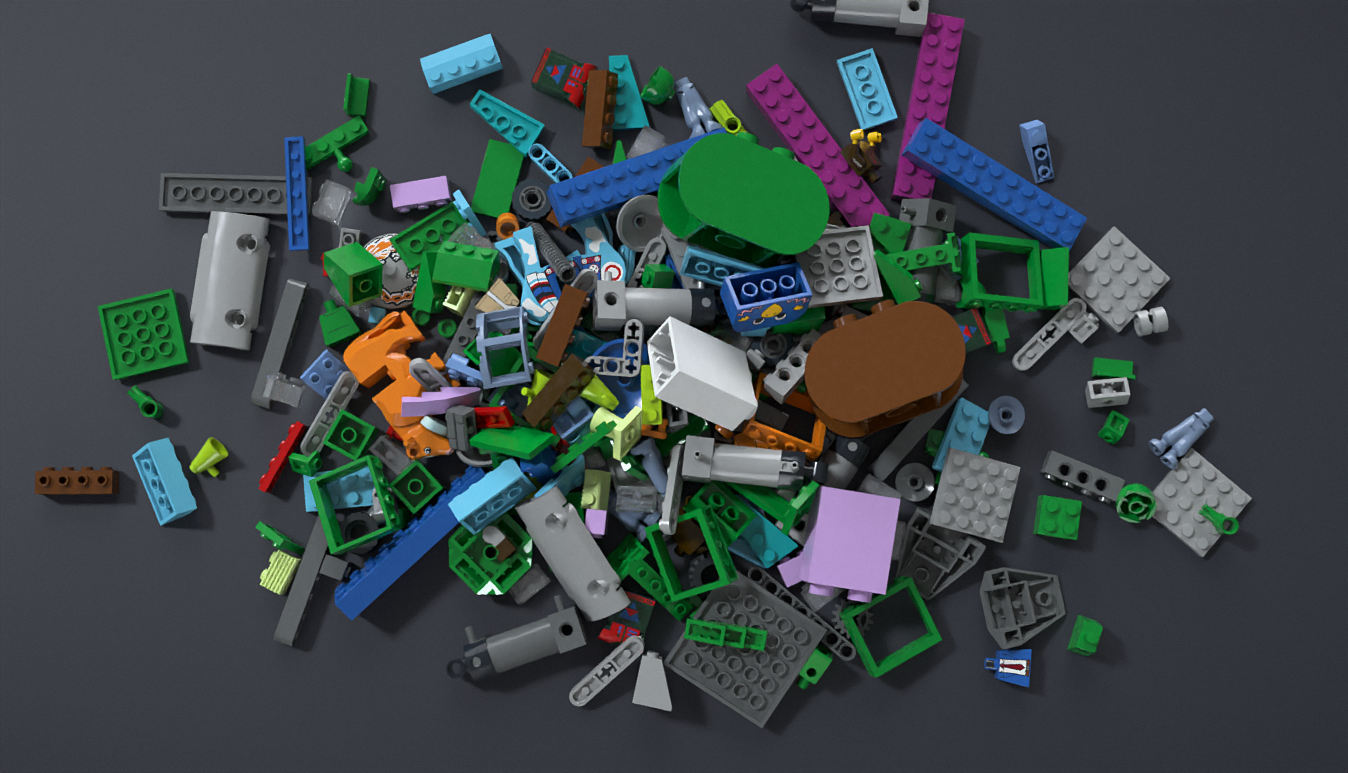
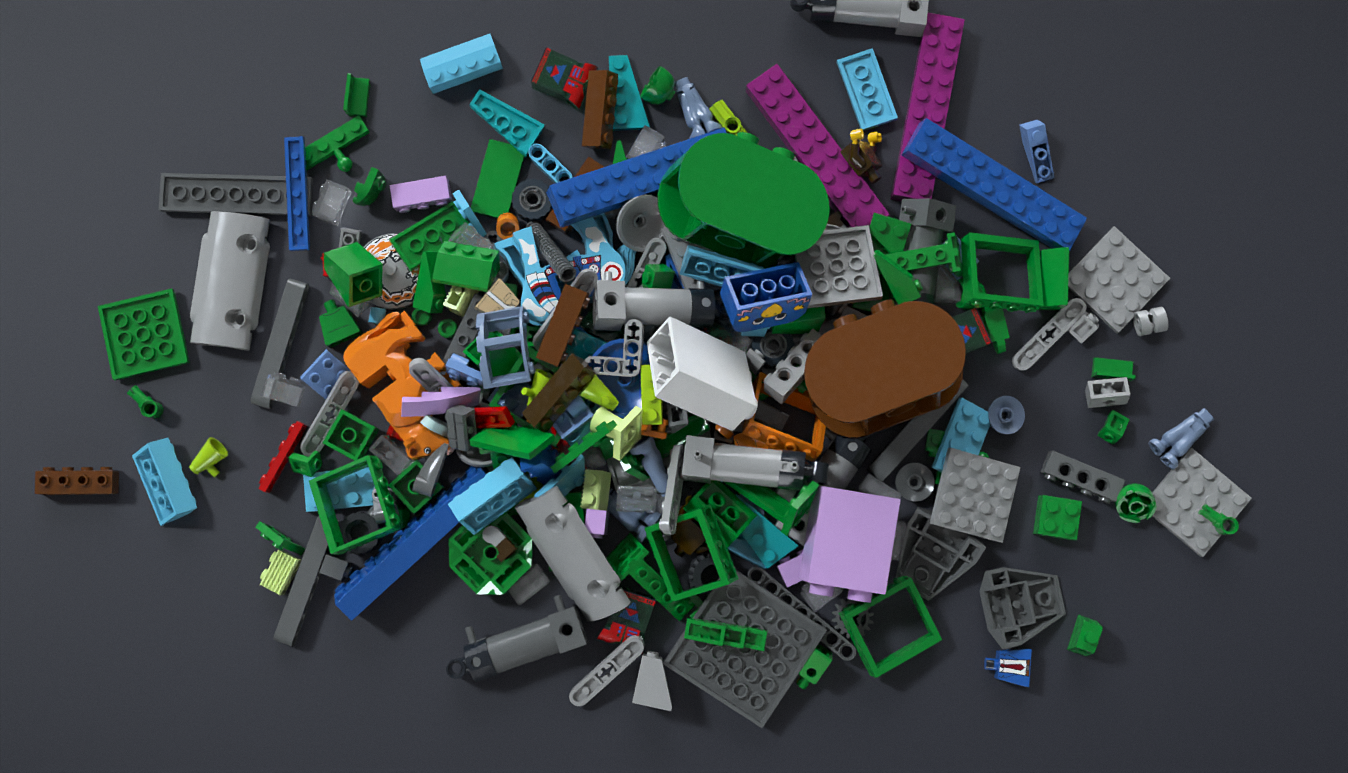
none -> dark grey piece [412,443,449,497]

